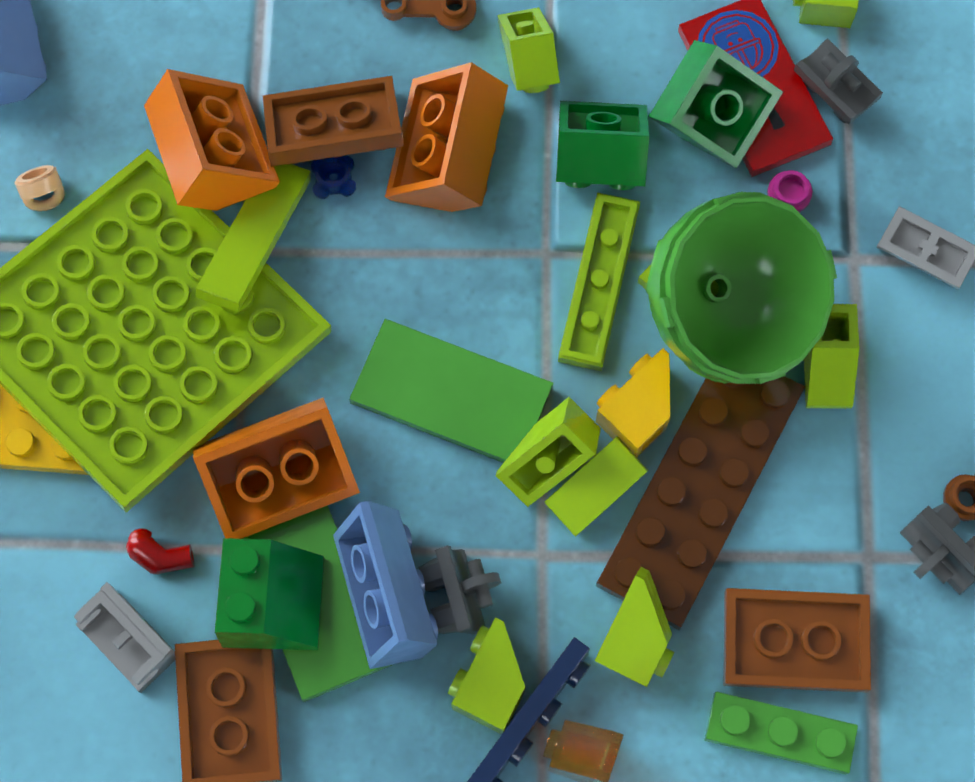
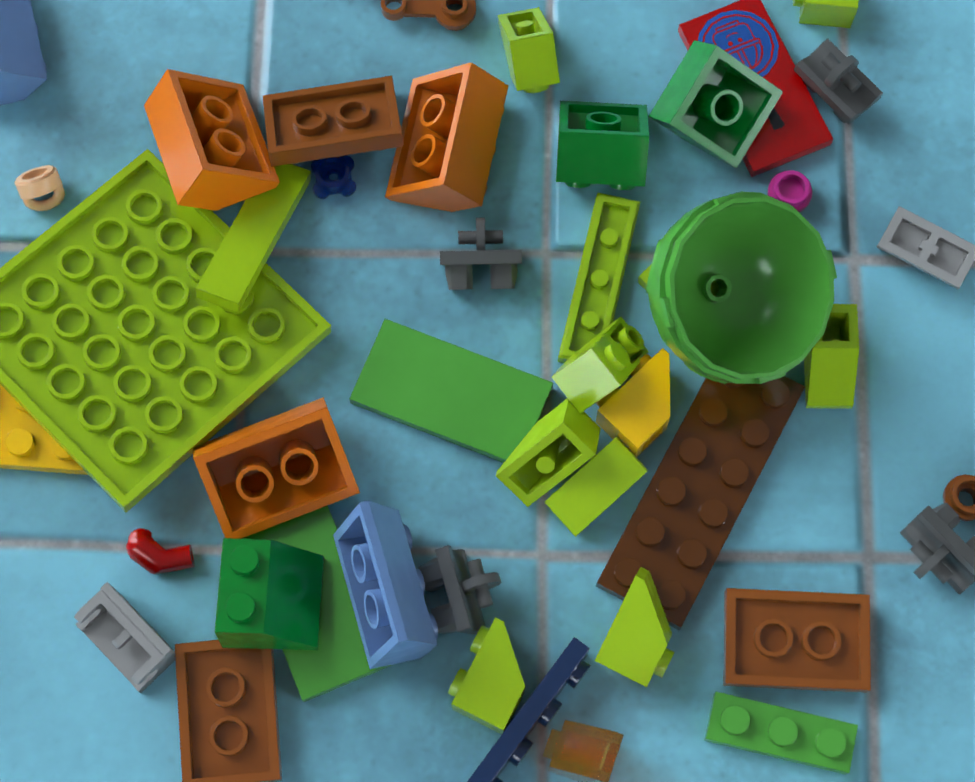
none -> dark grey hips [440,217,522,290]
none -> lime slope [551,316,649,413]

